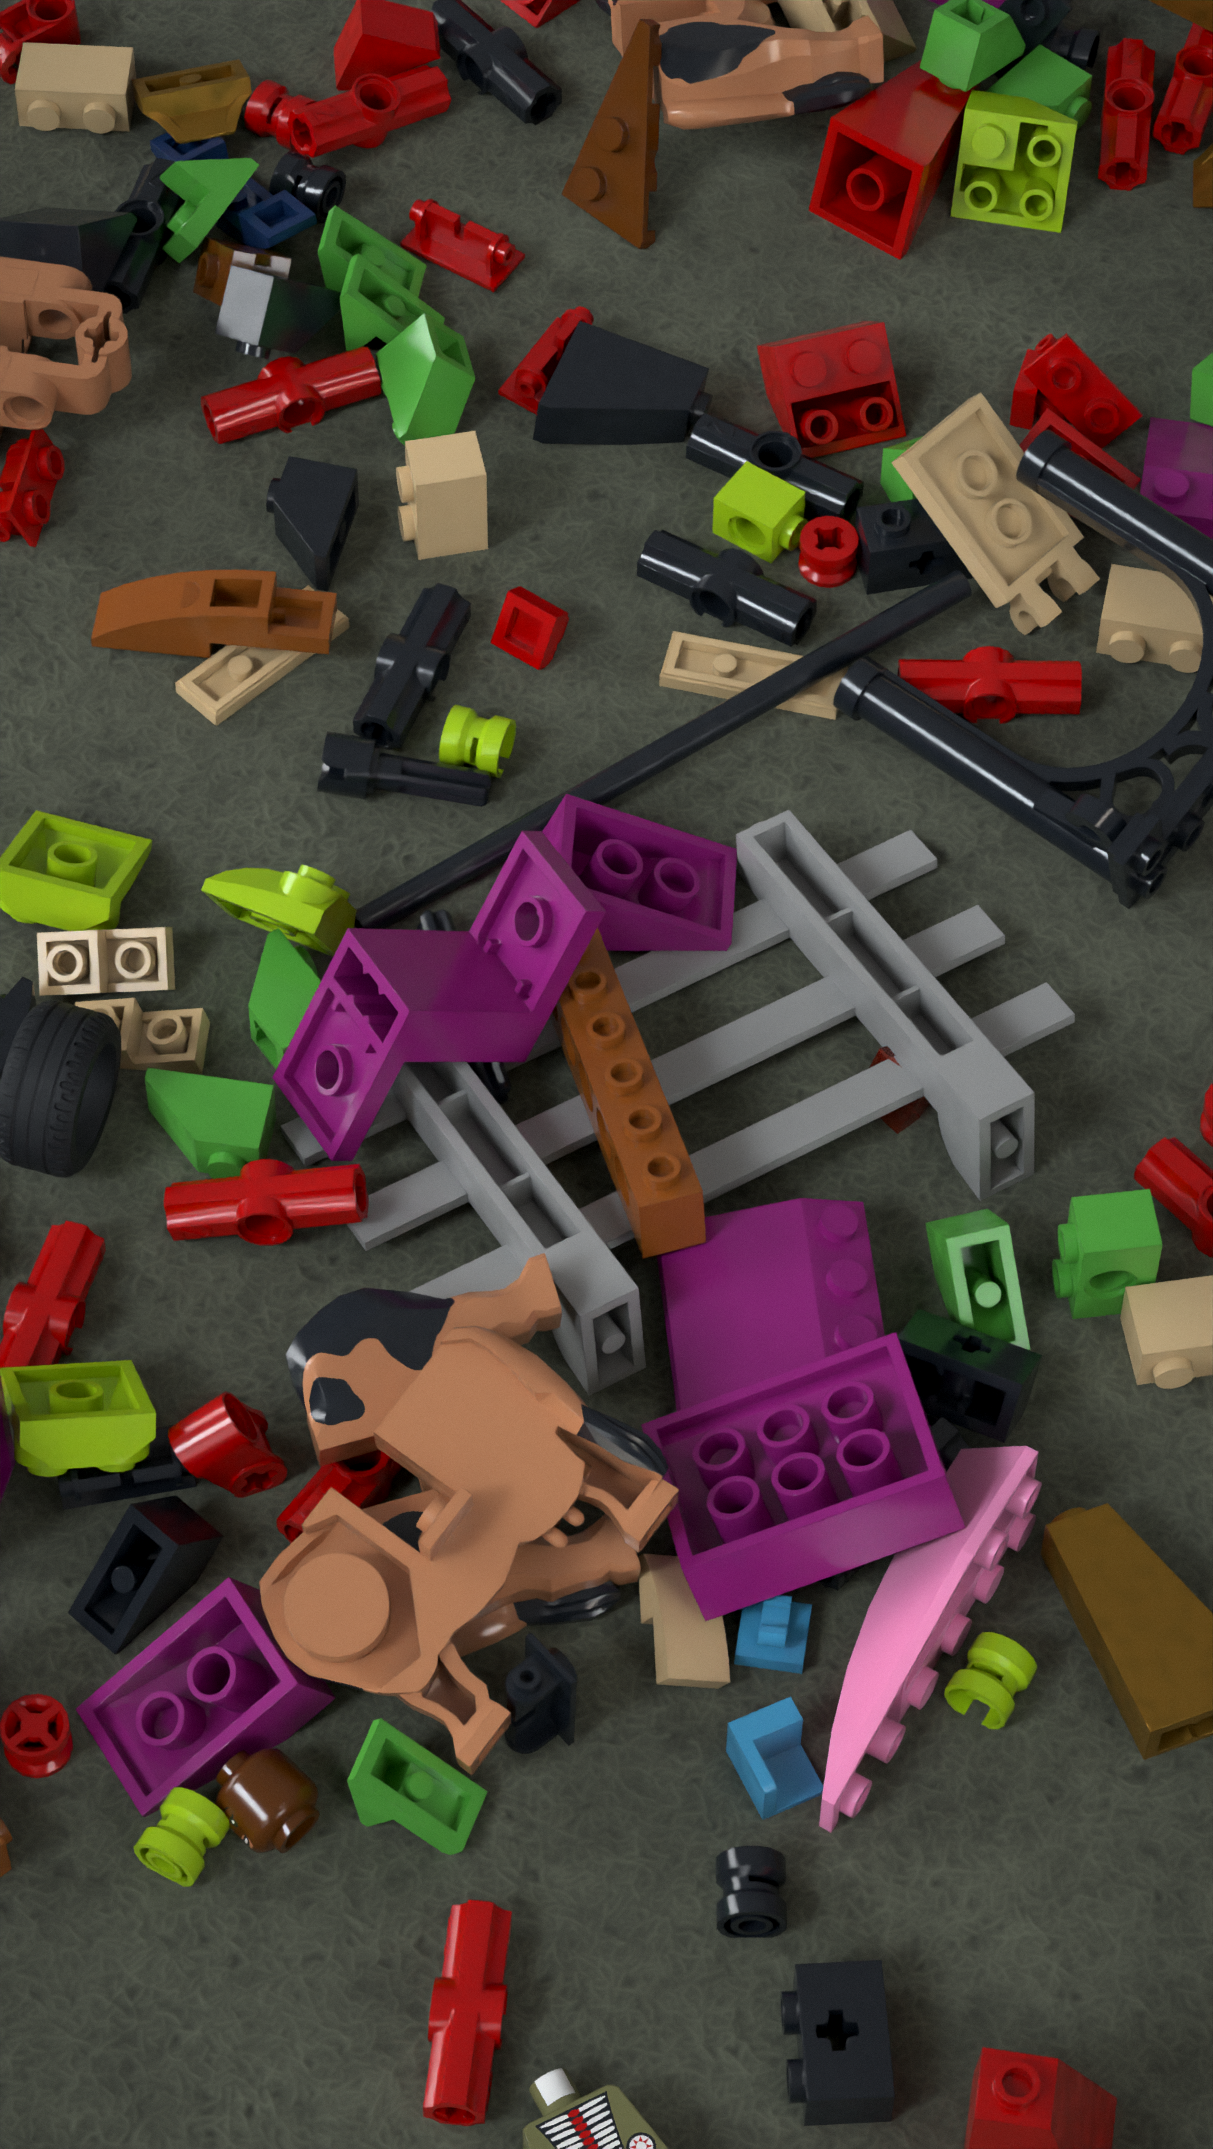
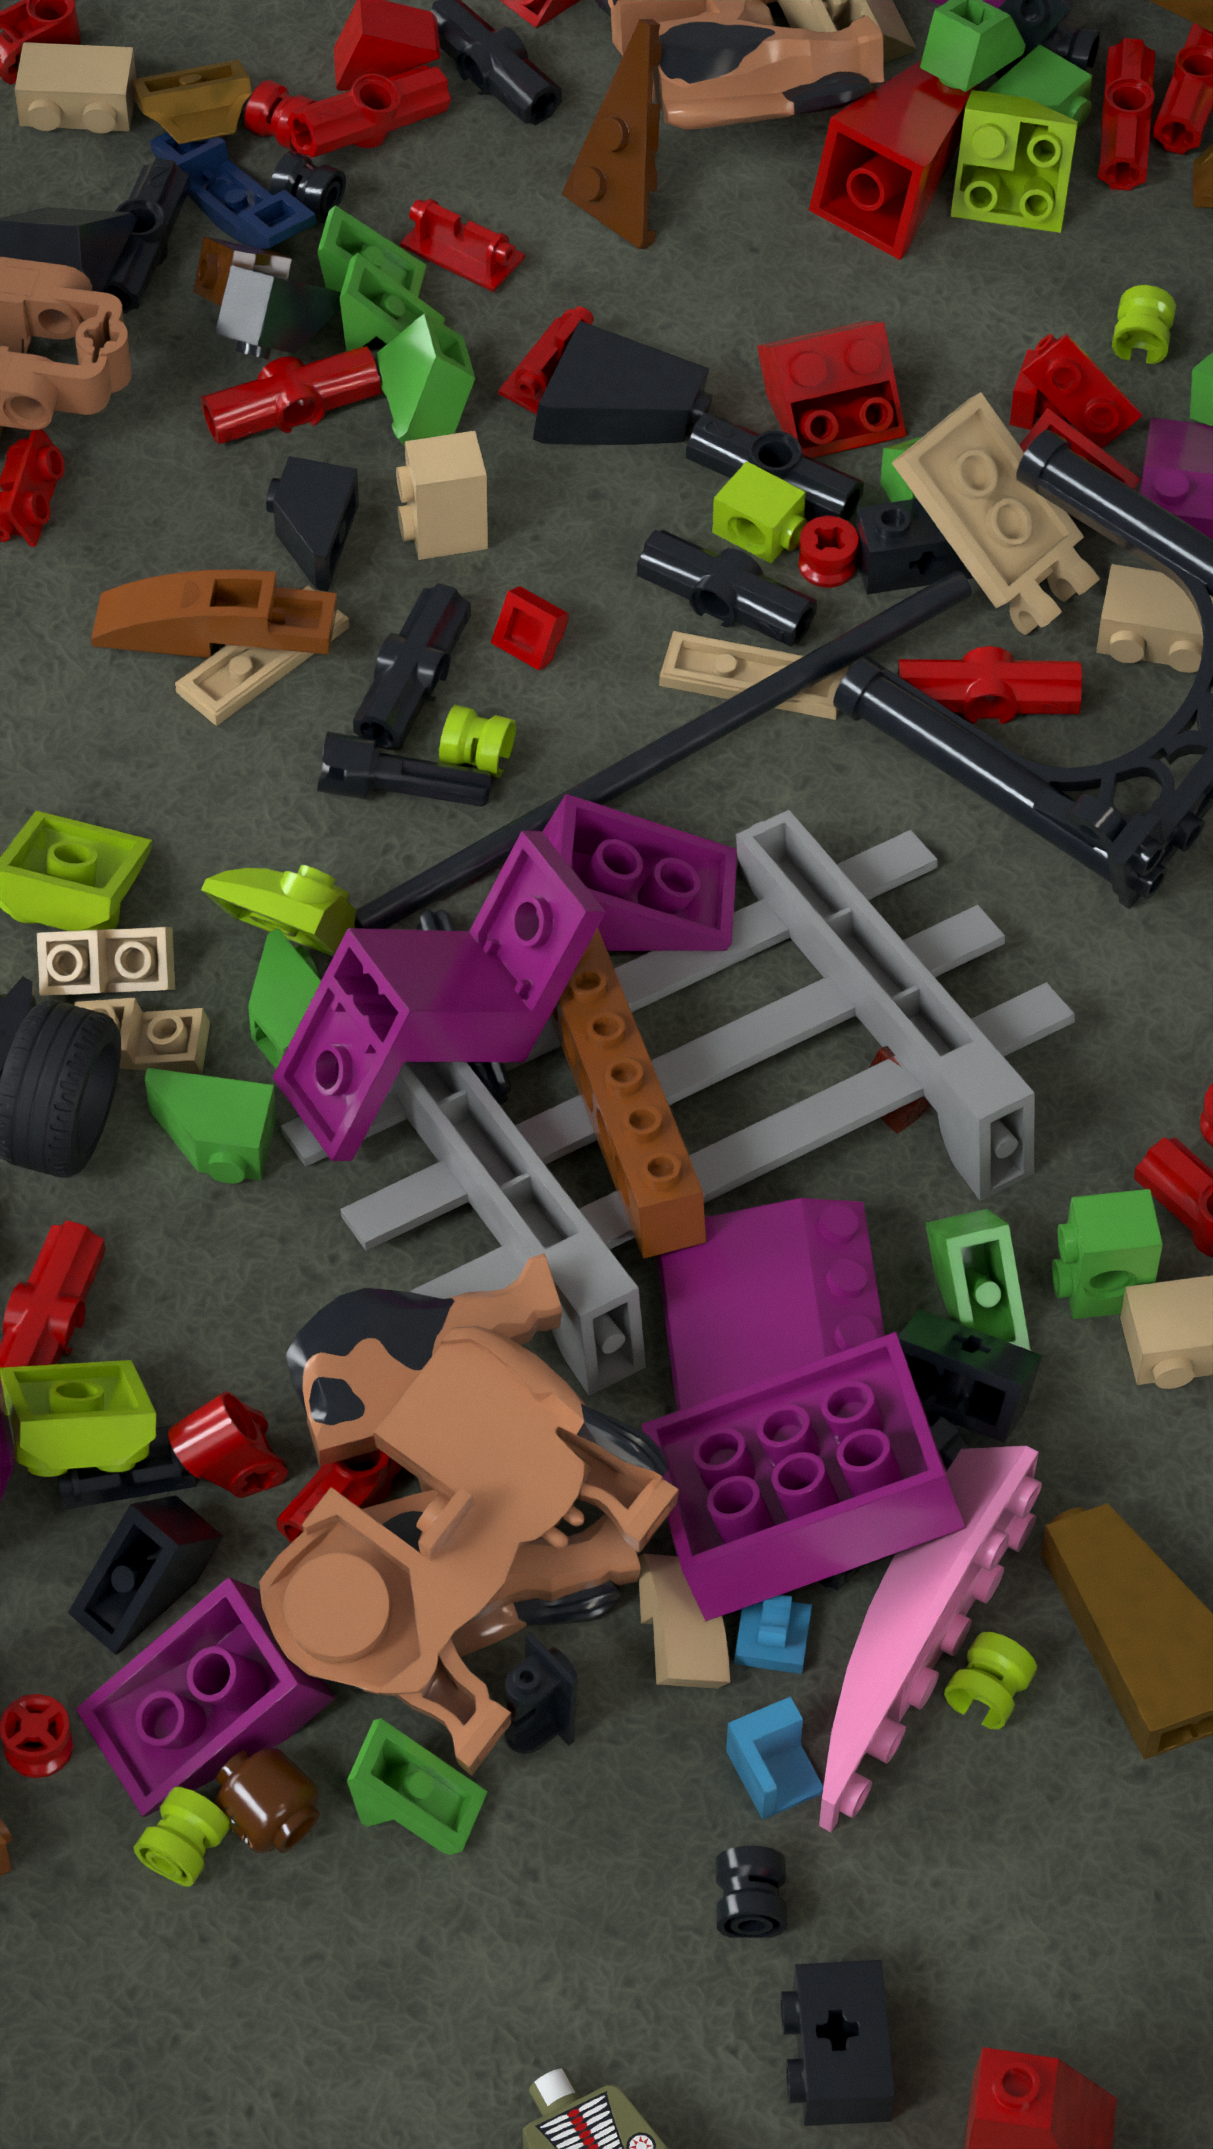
bright green slope [160,158,259,263] -> none
red piece [164,1159,369,1246] -> none
red piece [423,1900,512,2126] -> none
none -> lime wheel [1112,285,1176,364]

